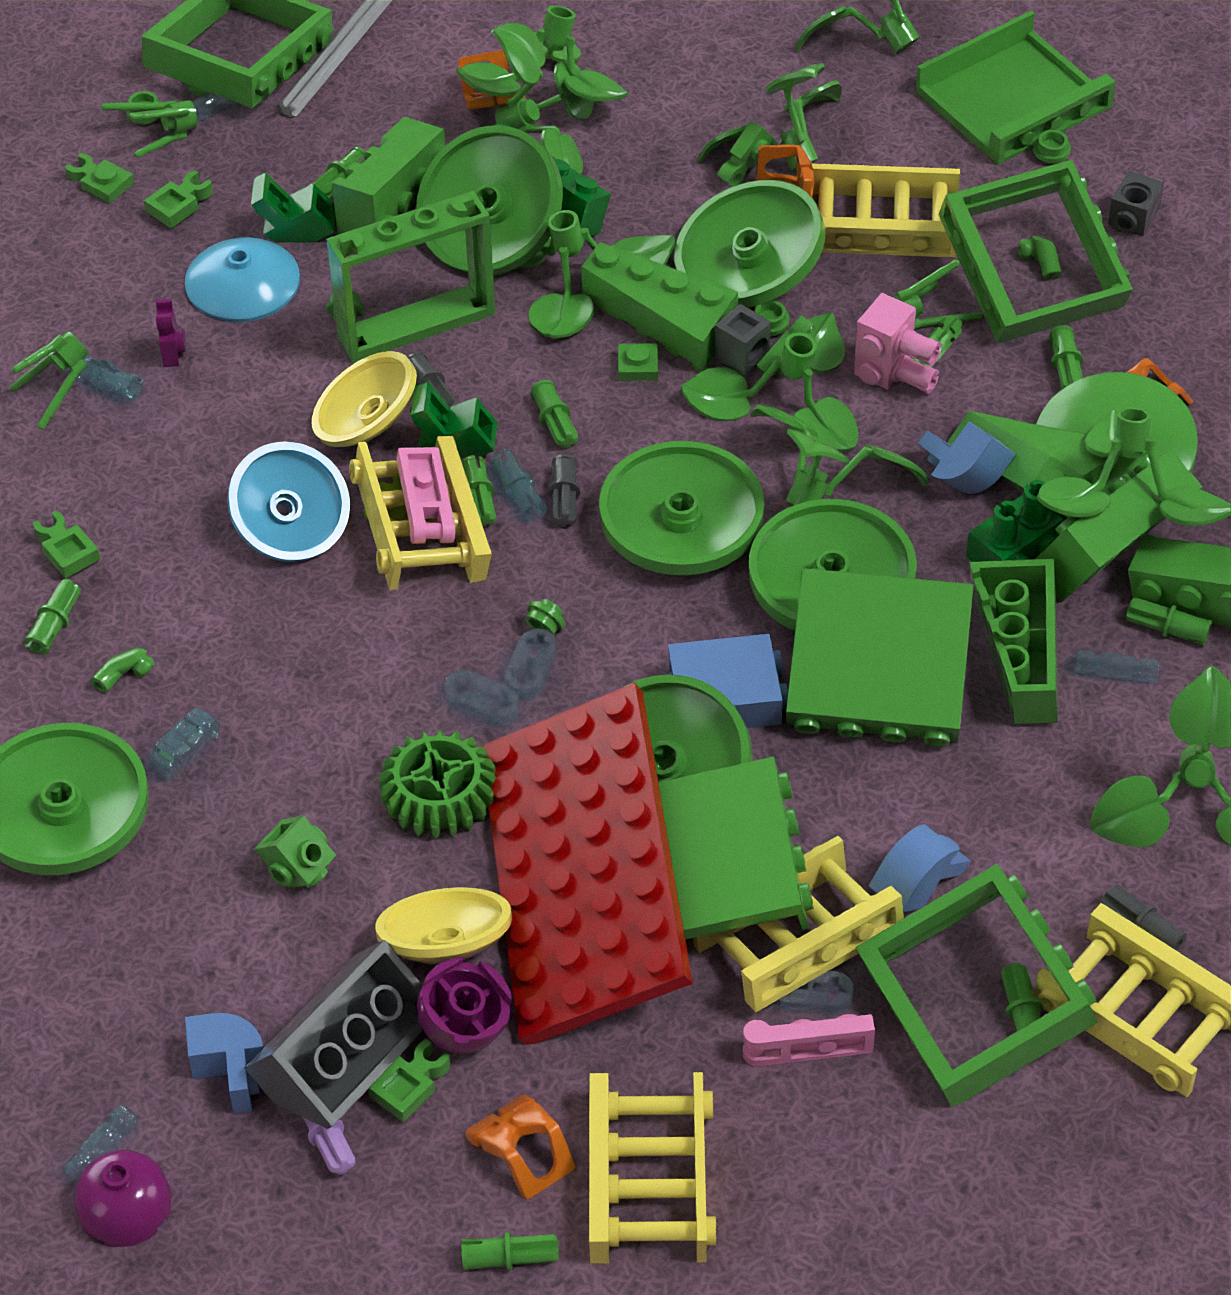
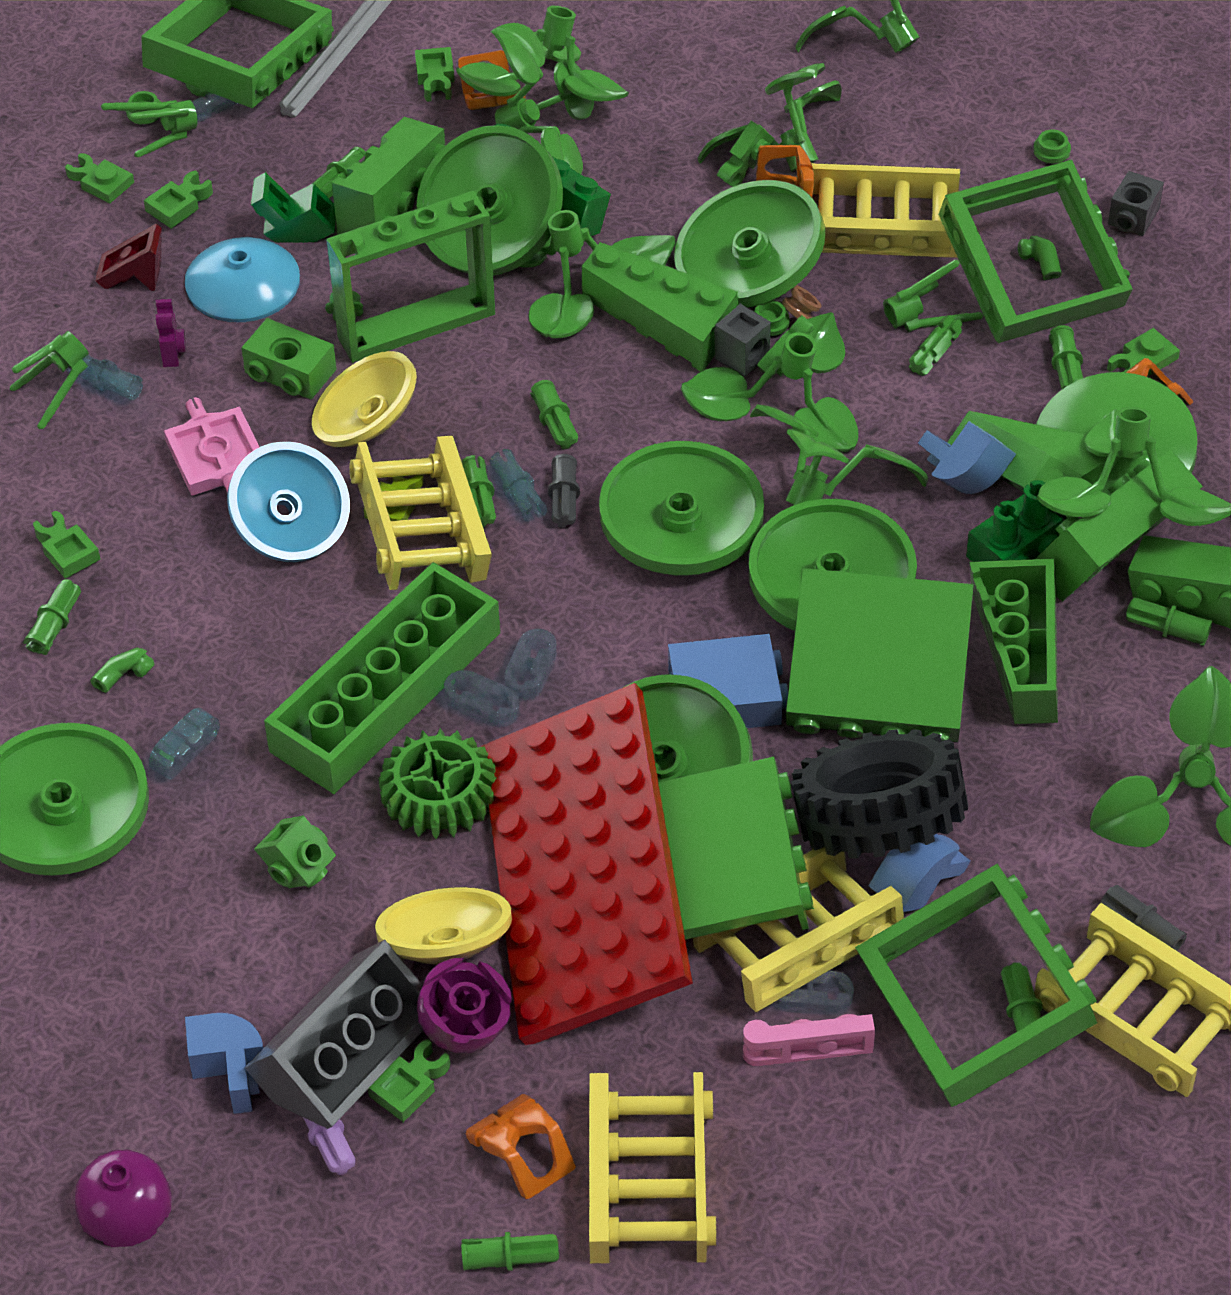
clear light blue axle [62,1104,138,1185] -> none
bright pink plate [396,447,455,544] -> none
dark grey axle [407,351,455,407] -> none
green brick [410,382,498,459] -> none
bright green plate [525,599,566,637] -> none
bright green plate [618,343,658,381] -> none
bright pink brick [854,293,942,394] -> none
bright green panel [915,10,1116,165] -> none
clear light blue axle [1074,649,1159,684] -> none
none -> dark red slope [95,223,162,291]
none -> bright pink plate [164,397,260,496]
none -> bright green brick [242,318,337,400]
none -> bright green brick [264,562,500,794]
none -> bright green plate [415,47,455,102]
none -> nougat bush [782,285,822,319]
none -> black tyre [791,729,969,858]
none -> bright green plate [1107,328,1180,376]

